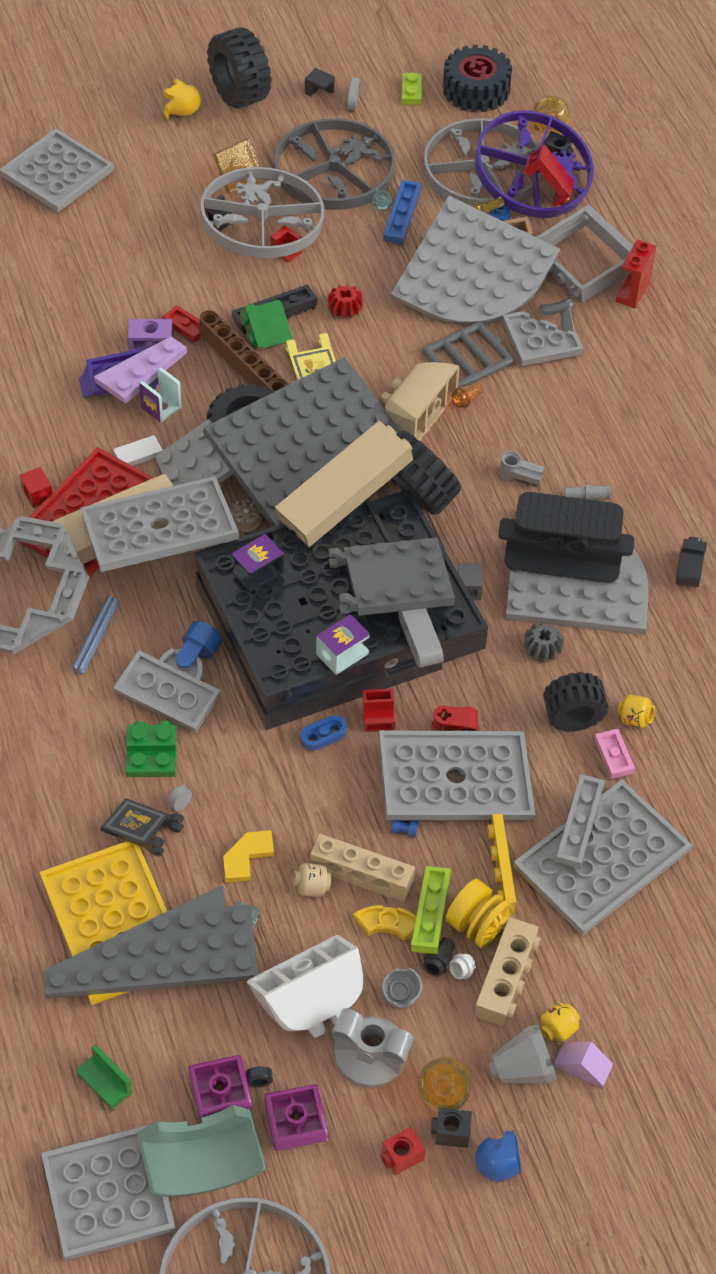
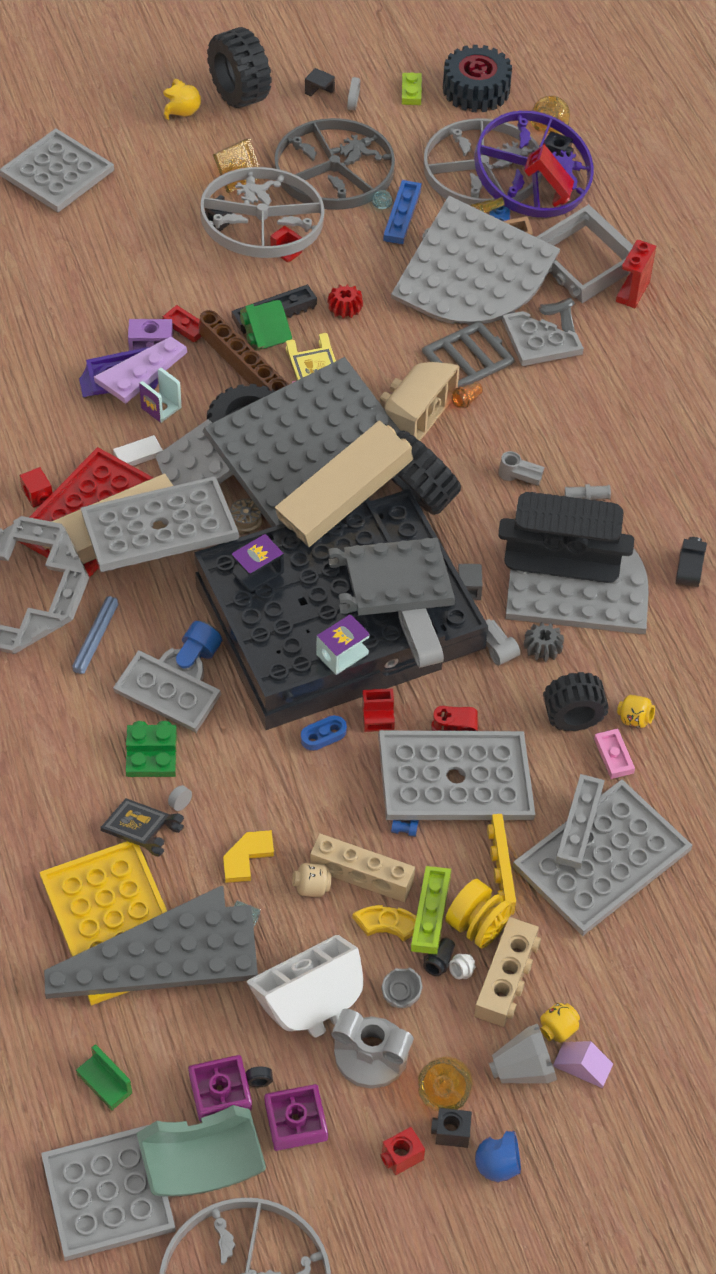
none -> light grey piece [485,619,520,666]

